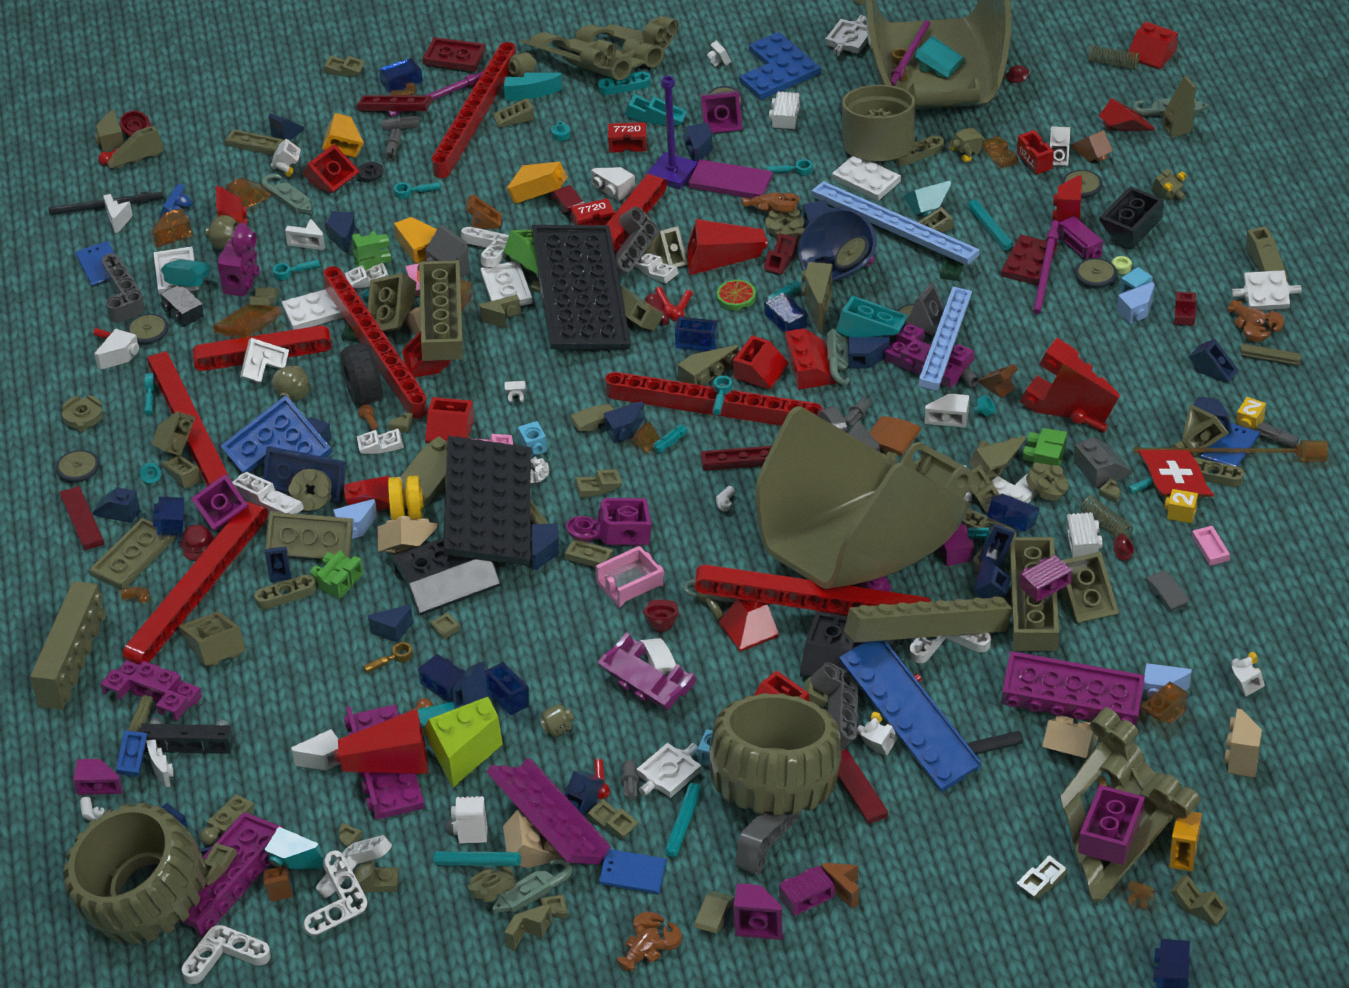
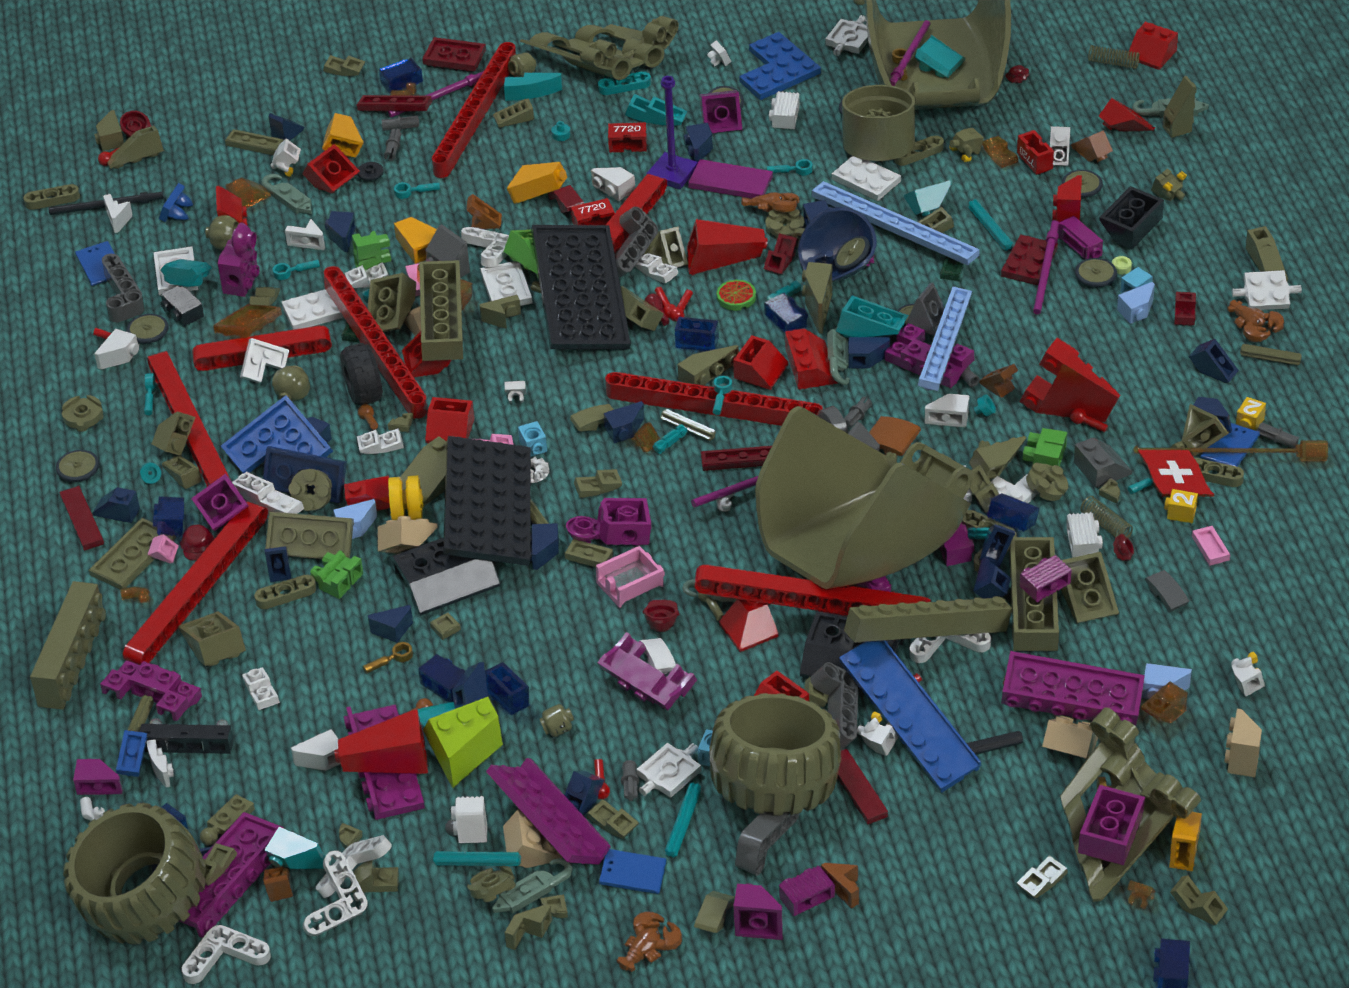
clear orange slope [152,208,192,248] -> none
none -> olive beam [24,184,80,210]
none -> bright pink slope [148,534,179,564]
none -> white slope [242,667,280,710]
none -> axle [660,409,716,441]
none -> magenta bar [691,476,758,508]

